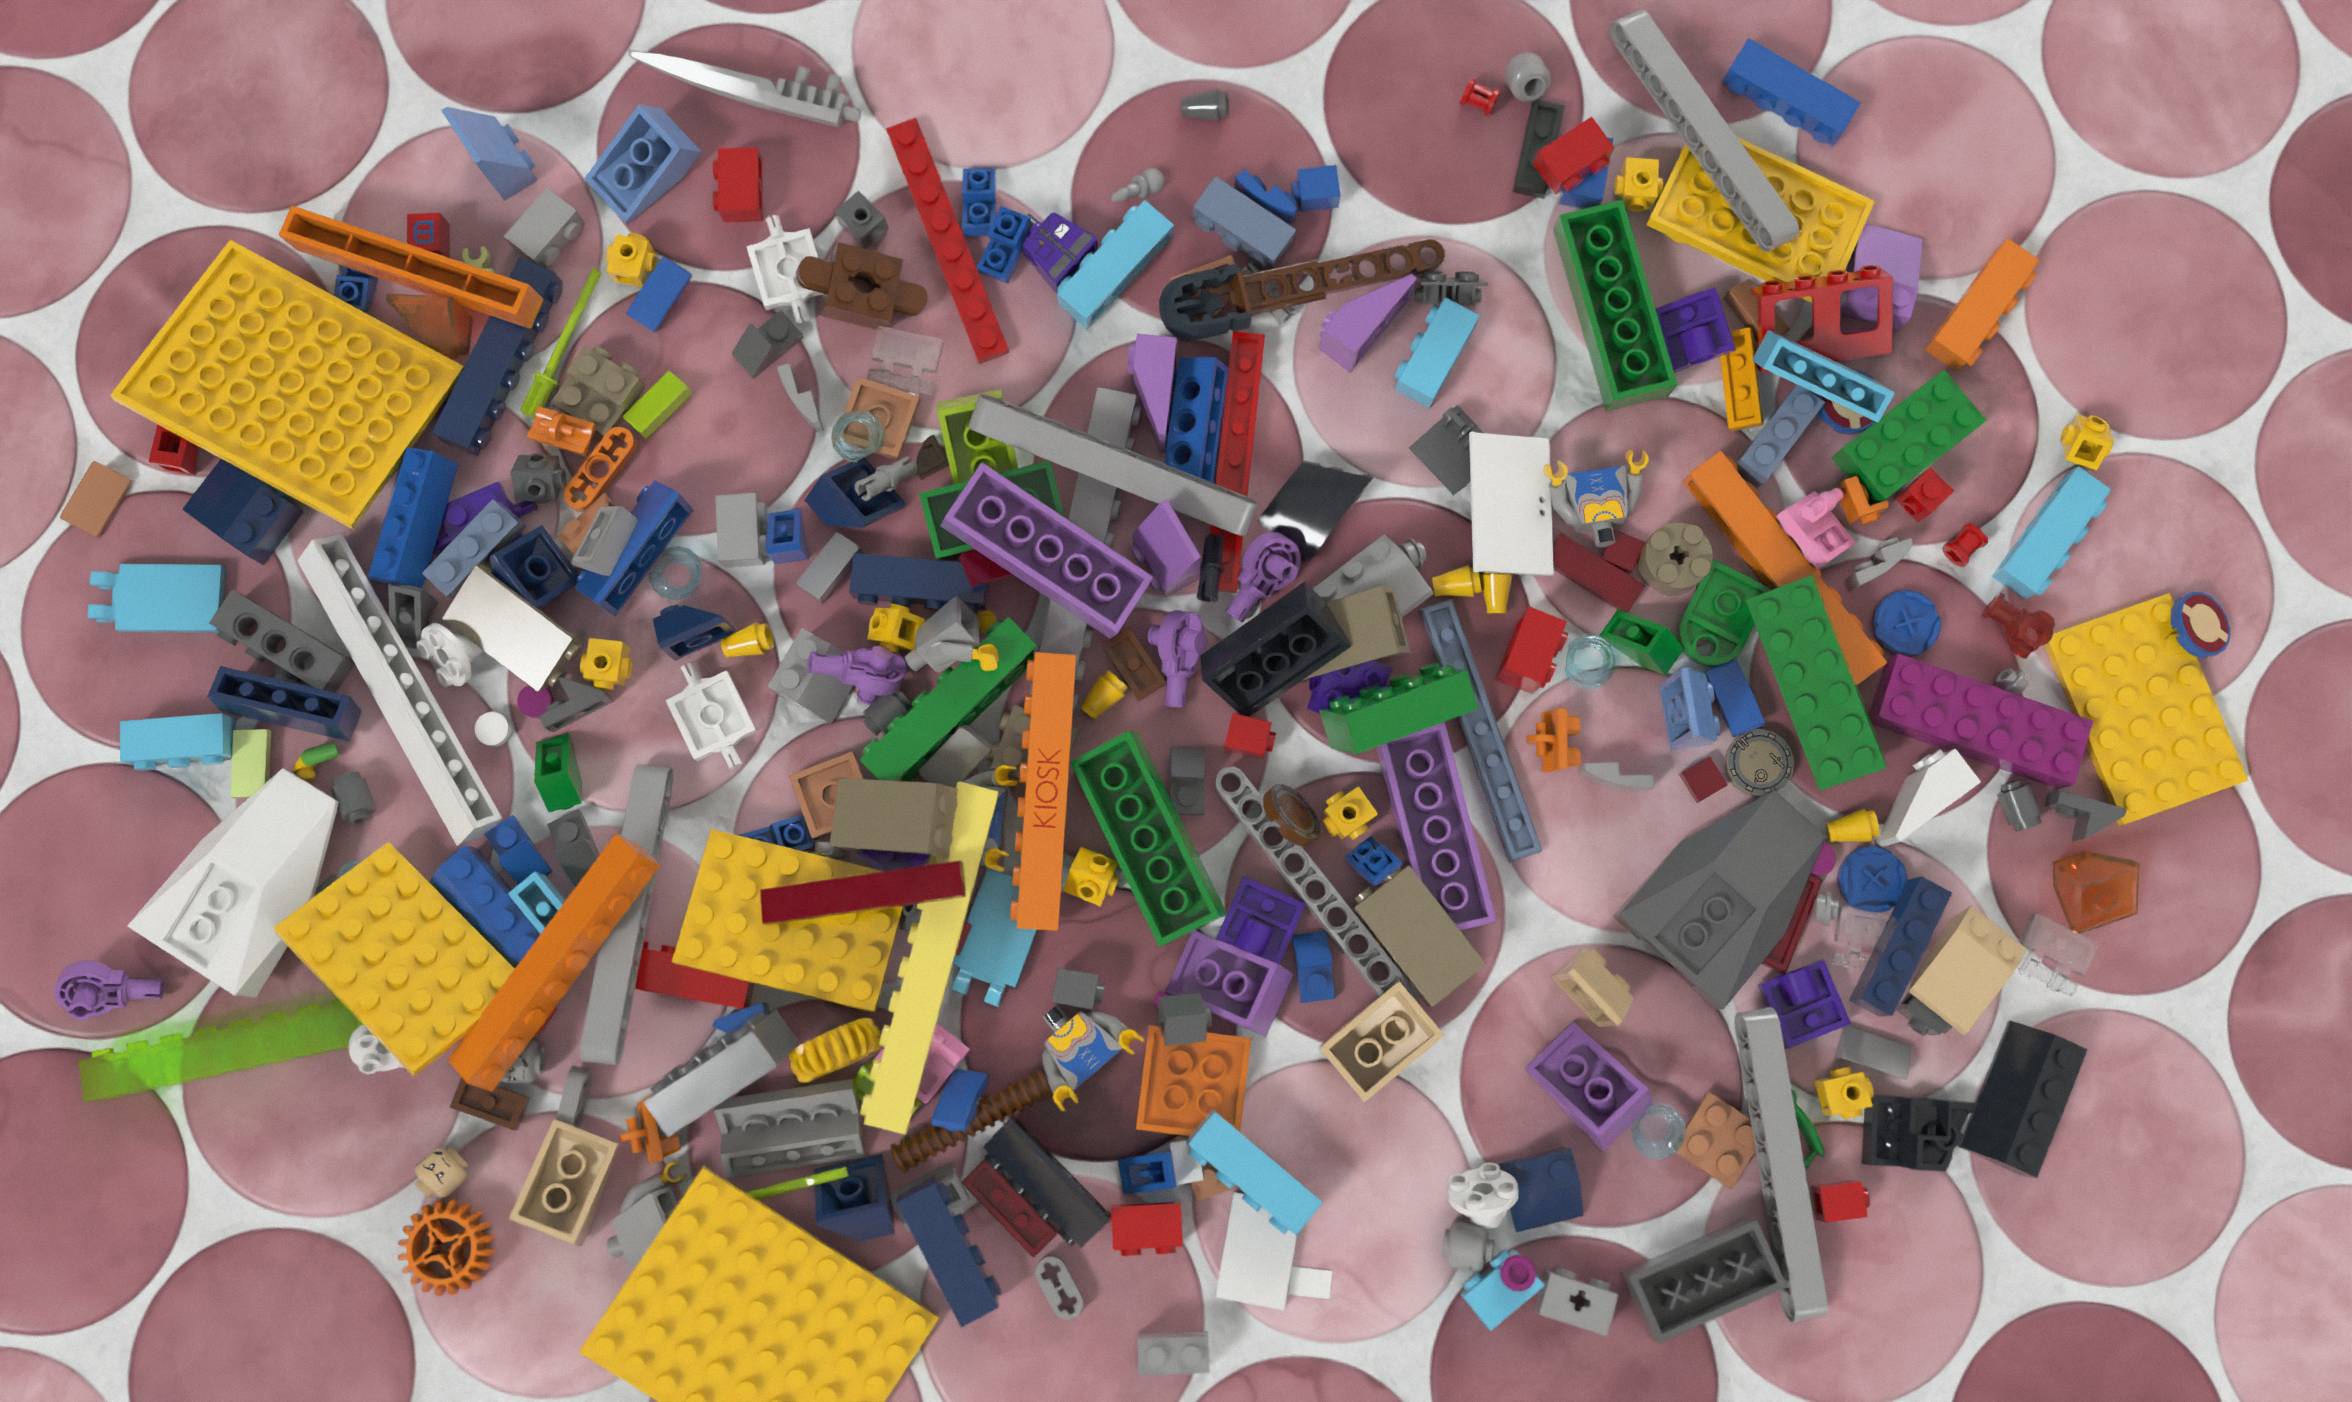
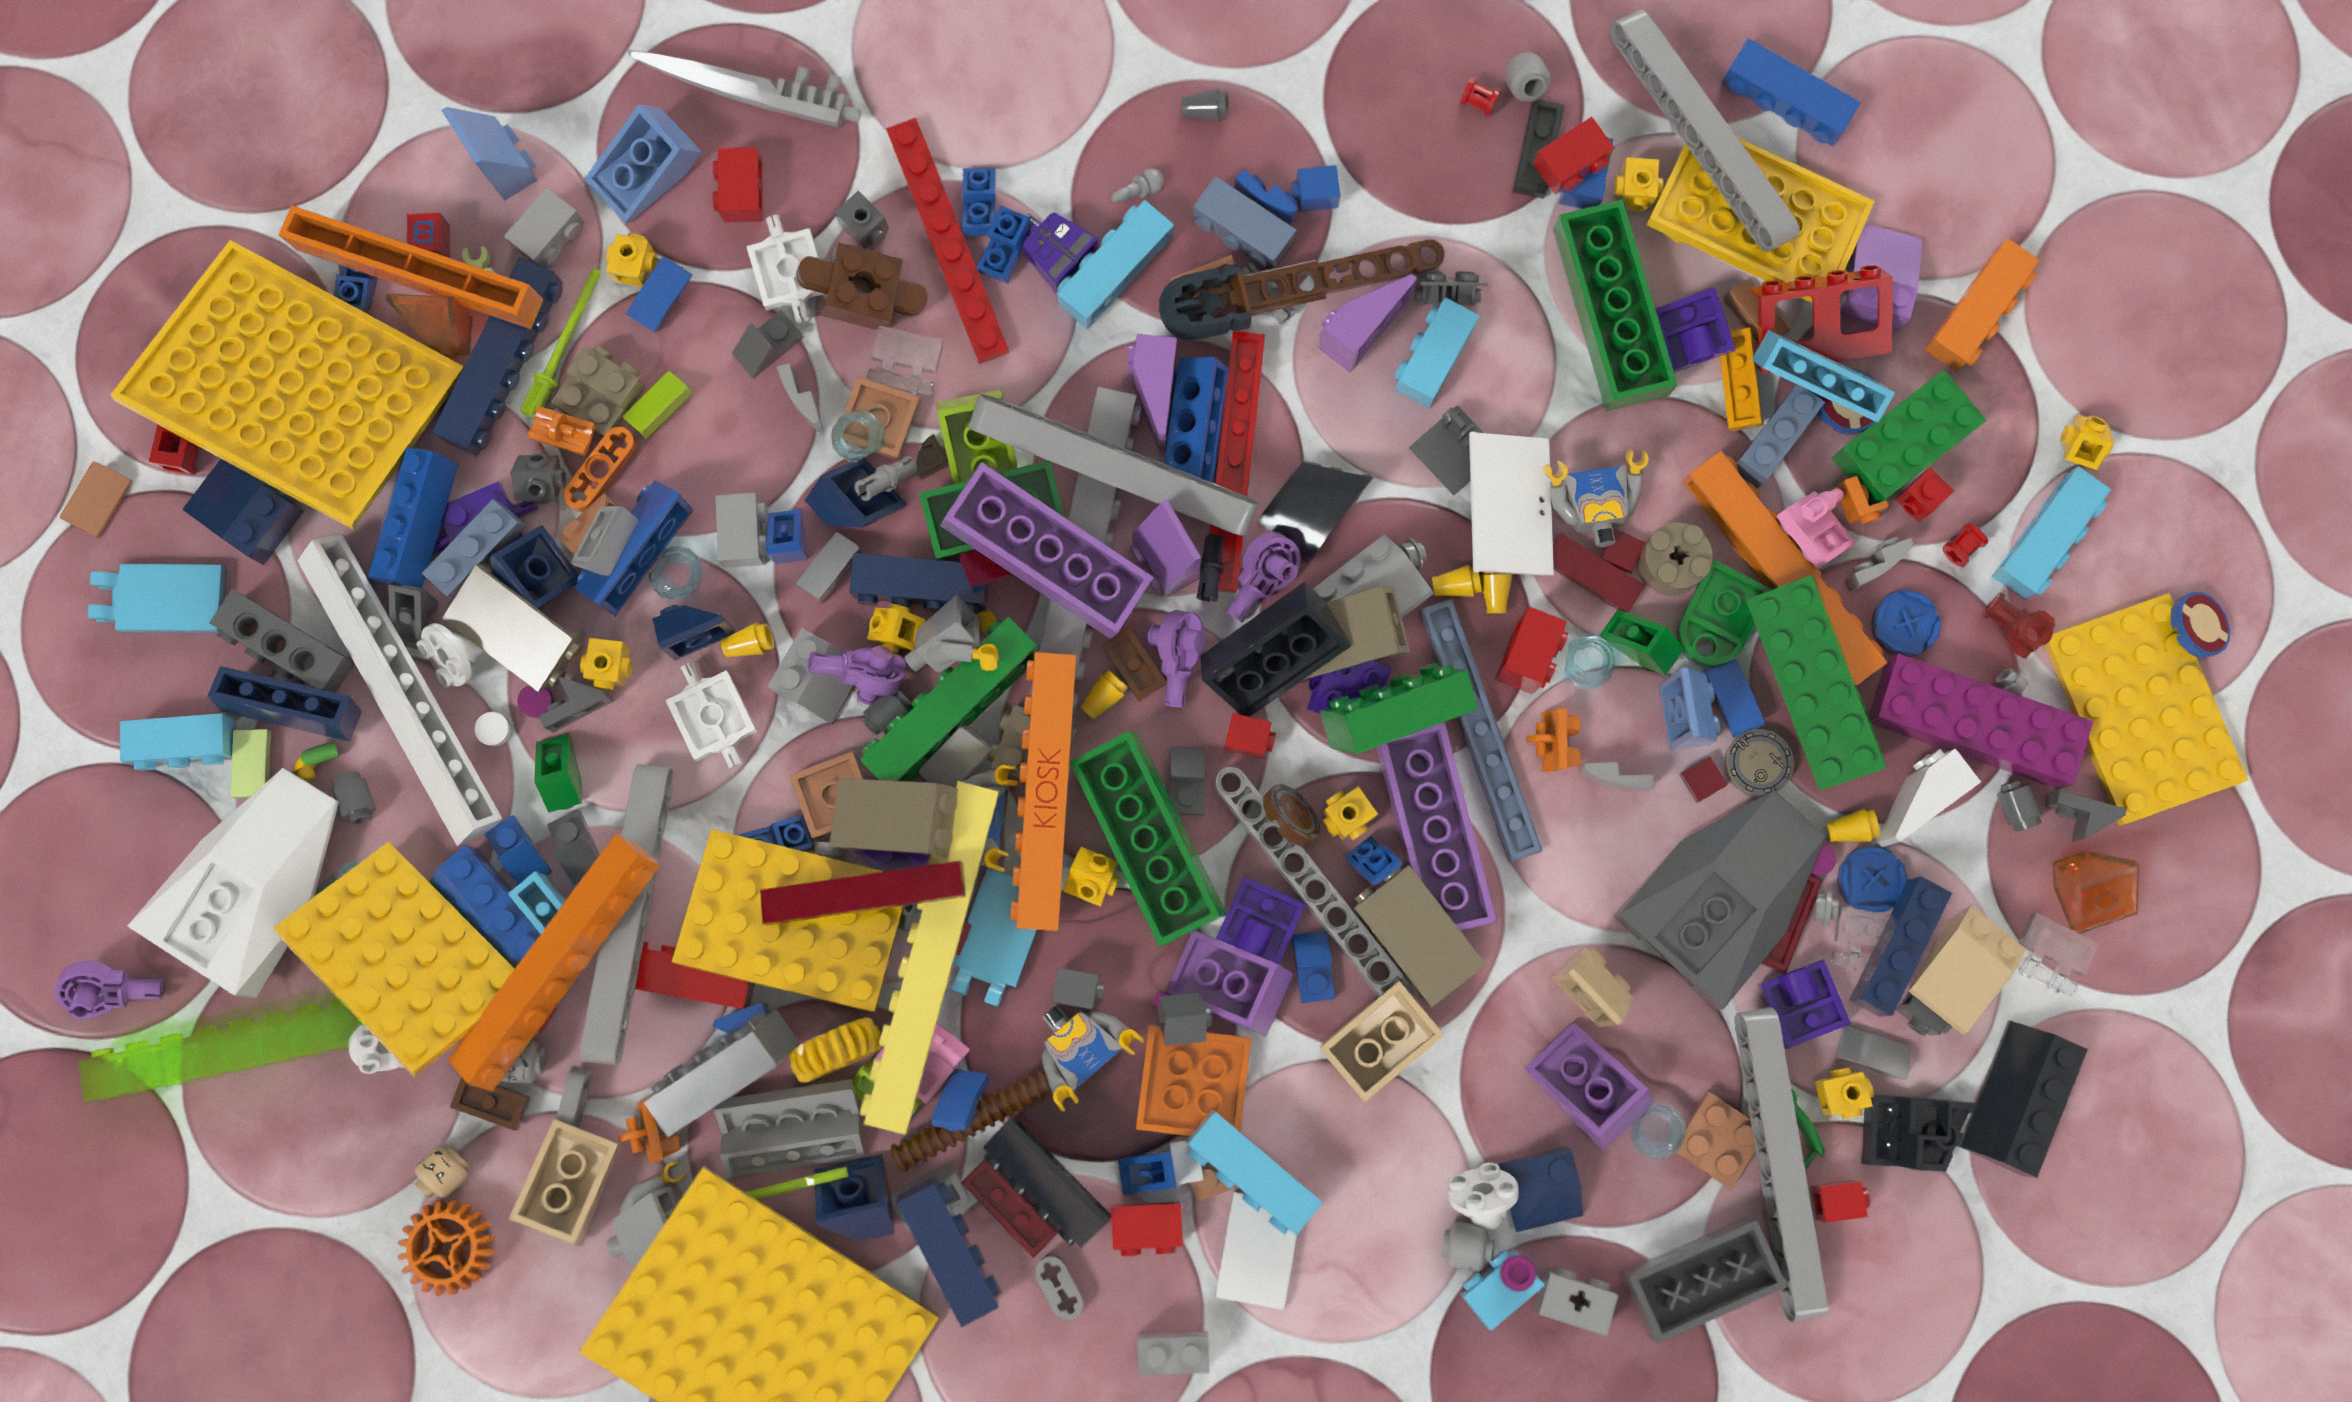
white sticker [1288,1266,1332,1299] -> none

